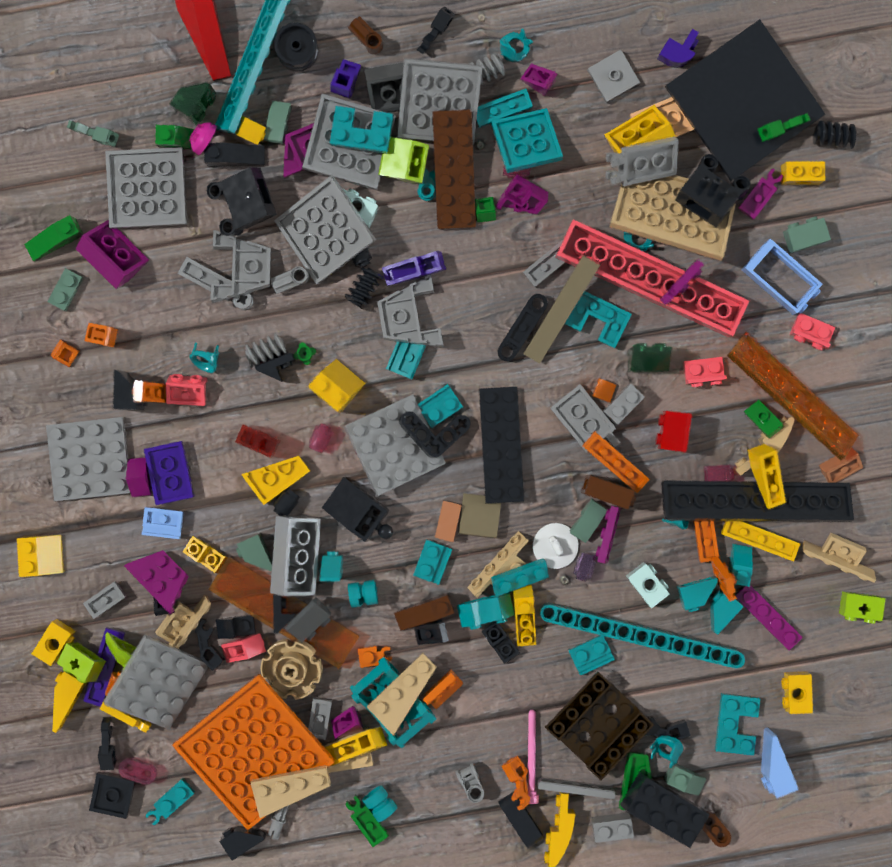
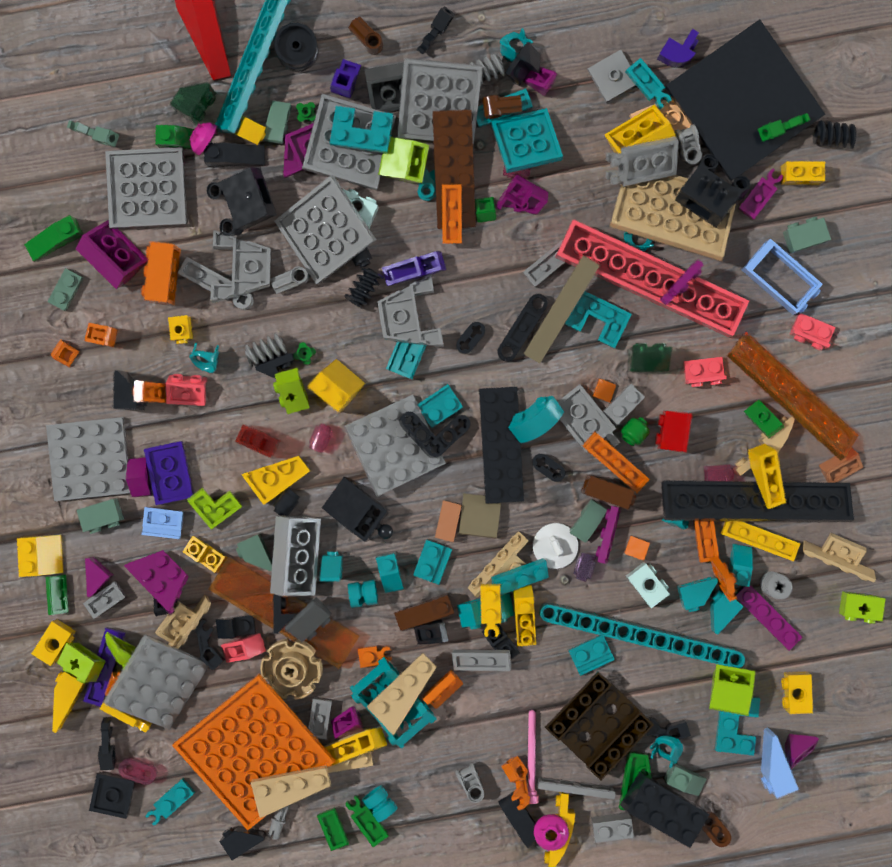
none -> green plate [45,574,69,615]
none -> sand green brick [76,498,124,534]
none -> magenta slope [85,557,113,597]
none -> orange brick [142,241,181,306]
none -> yellow brick [168,315,193,344]
none -> lime plate [187,488,242,530]
none -> lime brick [273,368,310,414]
none -> green plate [296,102,316,122]
none -> green plate [317,807,349,851]
none -> teal slope [376,552,404,593]
none -> orange plate [442,184,462,244]
none -> light grey plate [452,650,511,671]
none -> black beam [456,322,485,354]
none -> yellow plate [480,584,501,637]
none -> reddish brown piece [483,95,522,119]
none -> black slope [505,42,540,86]
none -> teal brick [508,396,565,443]
none -> black beam [532,454,565,482]
none -> dark pink piece [534,814,569,851]
none -> green head [621,417,650,446]
none -> orange slope [624,535,650,561]
none -> teal plate [625,58,671,109]
none -> light grey piece [674,124,702,164]
none -> lime slope [709,664,755,716]
none -> light grey piece [760,571,793,600]
none -> magenta slope [784,734,819,770]

